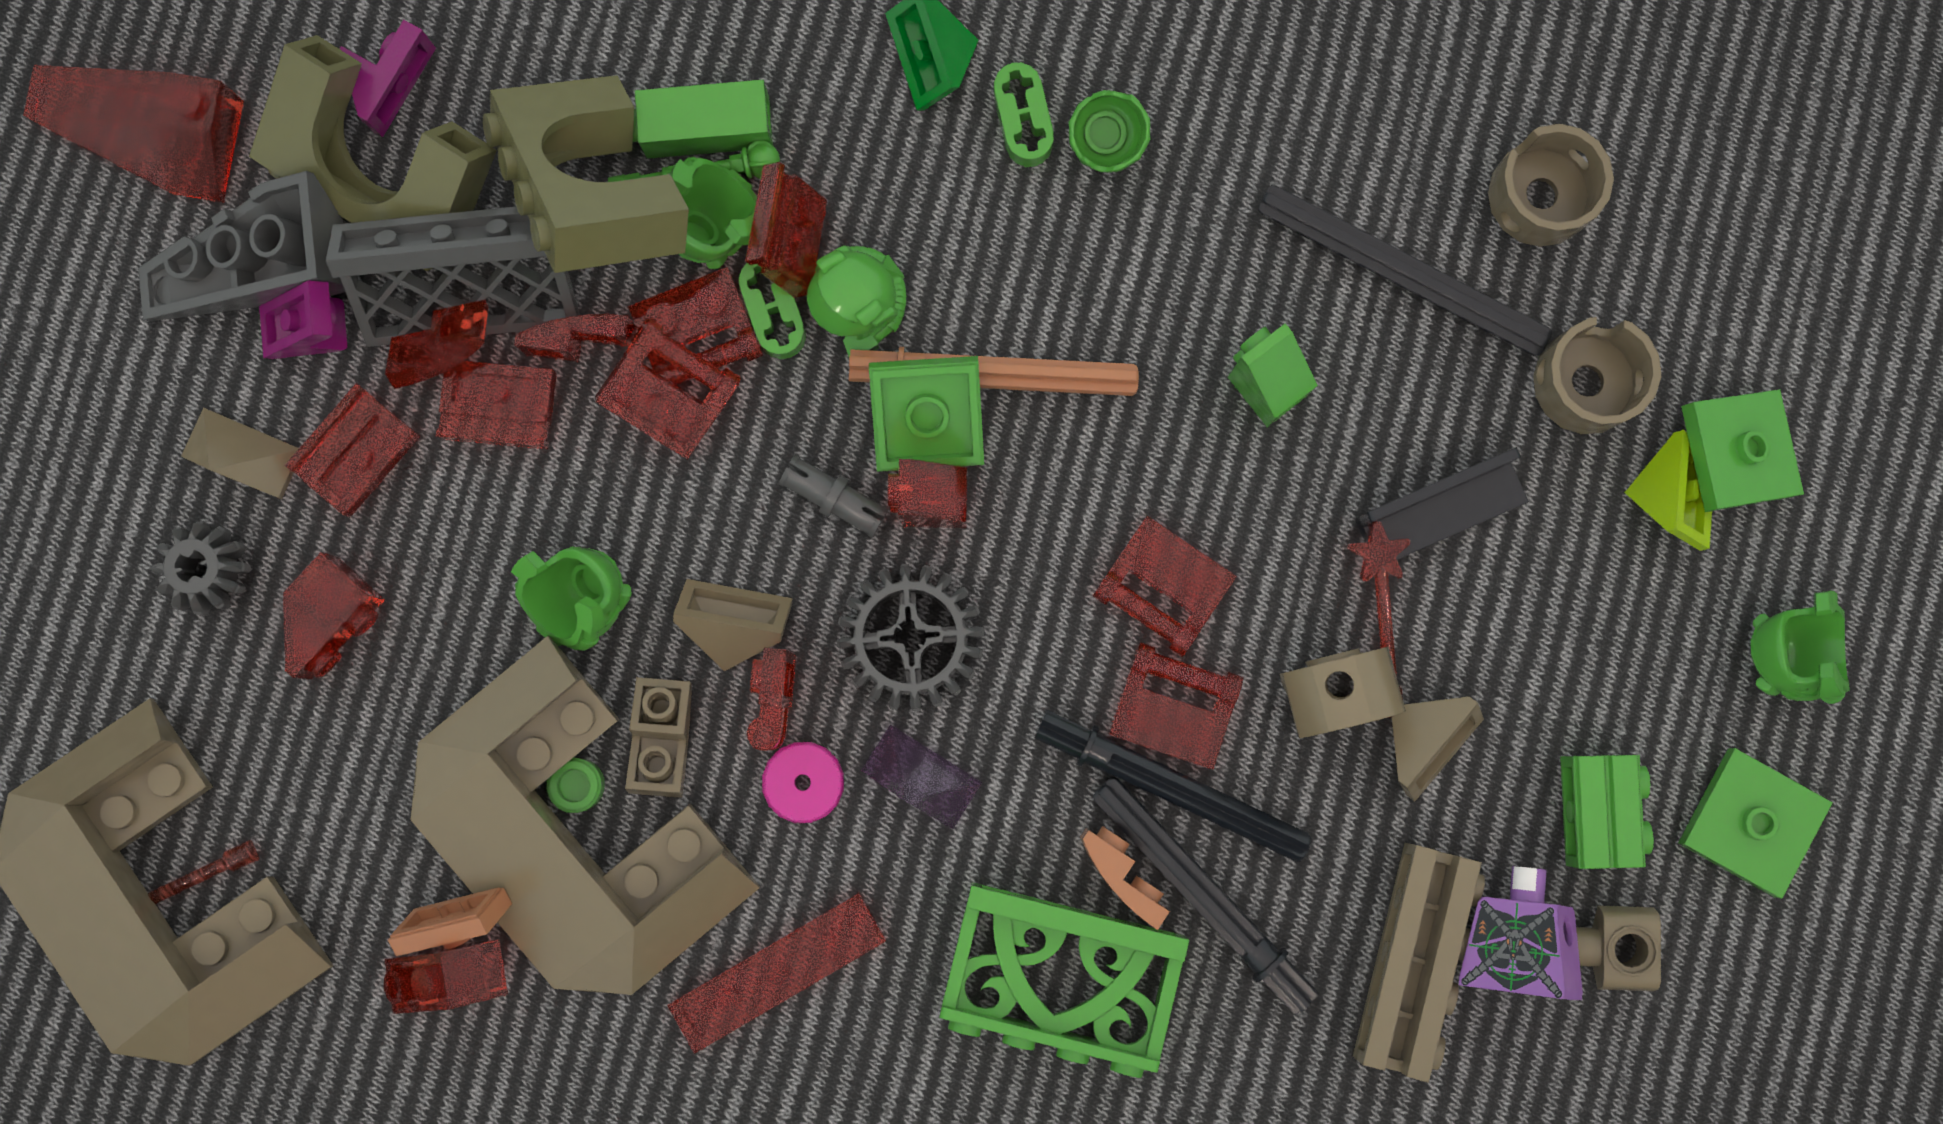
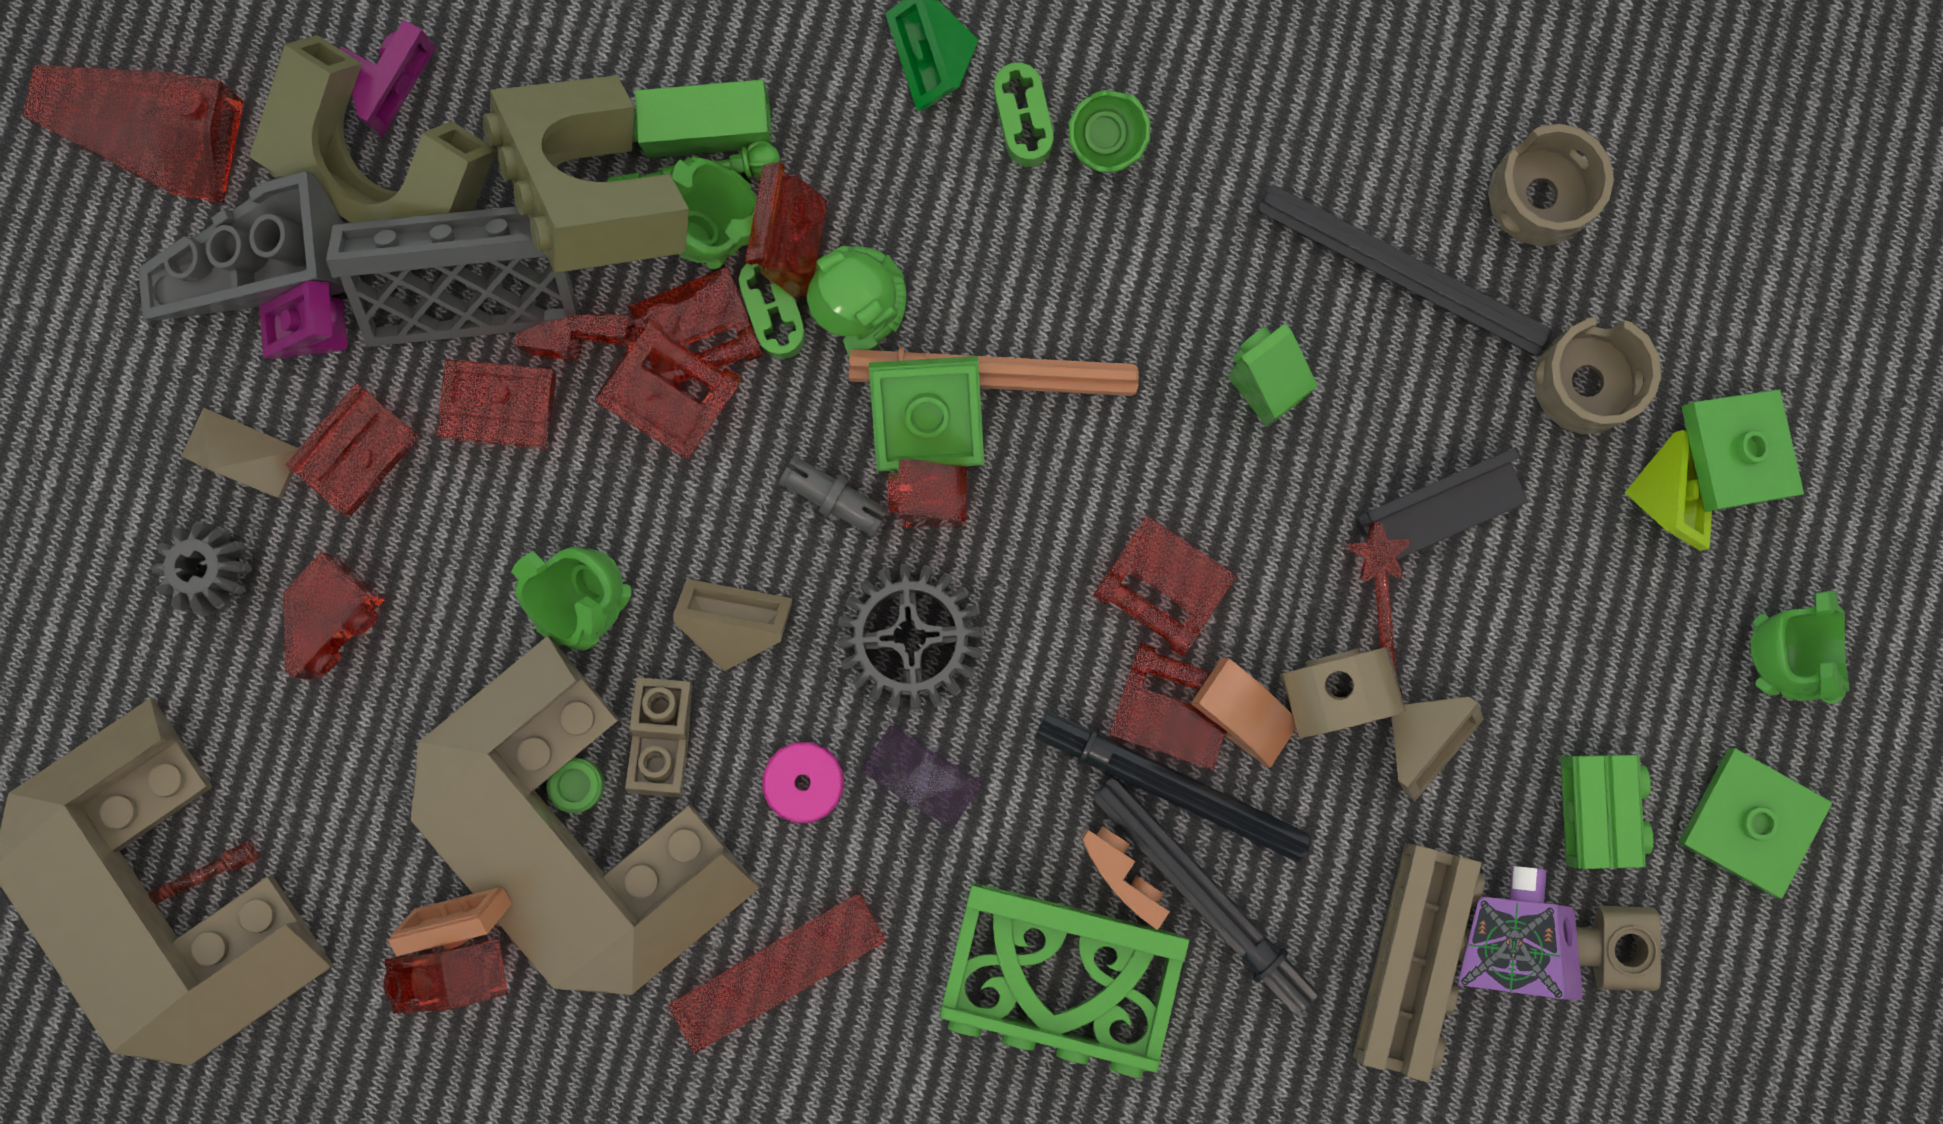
clear red slope [385,299,489,389] -> none
clear red plate [747,648,797,751] -> none
none -> nougat slope [1191,658,1296,768]

